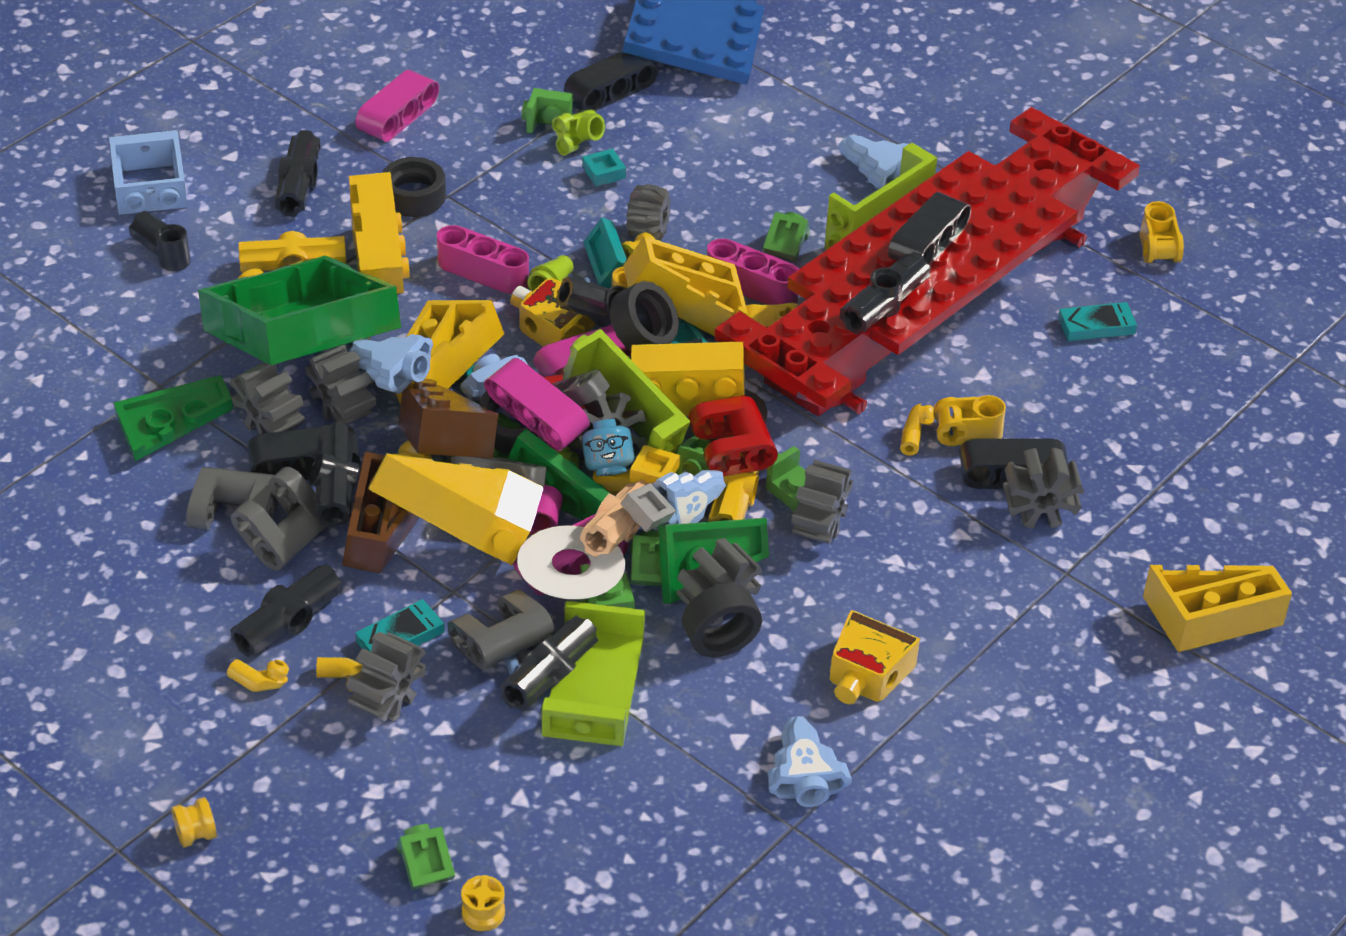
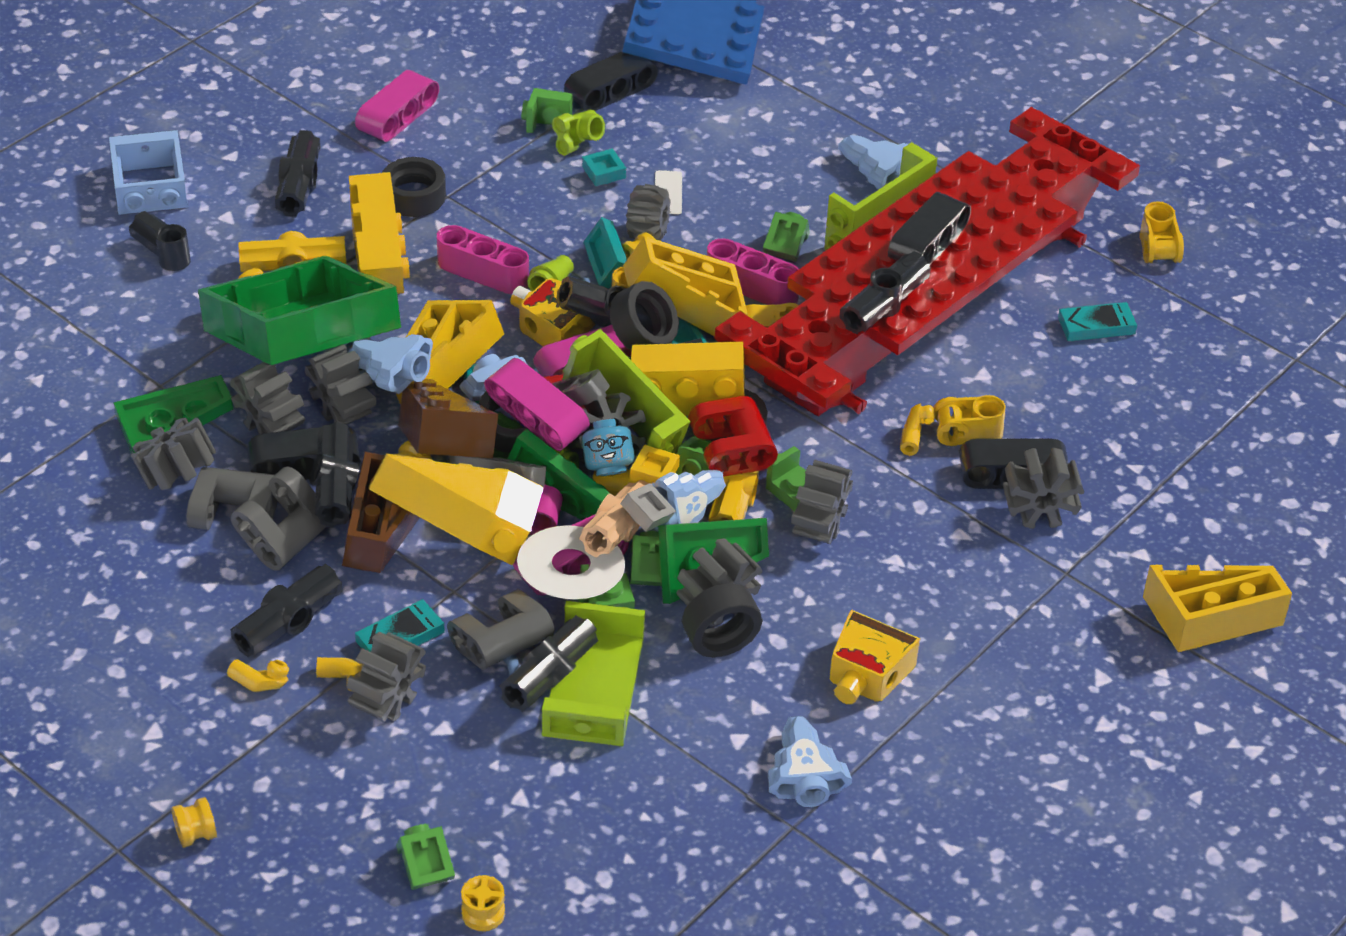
none -> dark grey gear [130,418,216,490]
none -> white sticker [655,171,682,214]

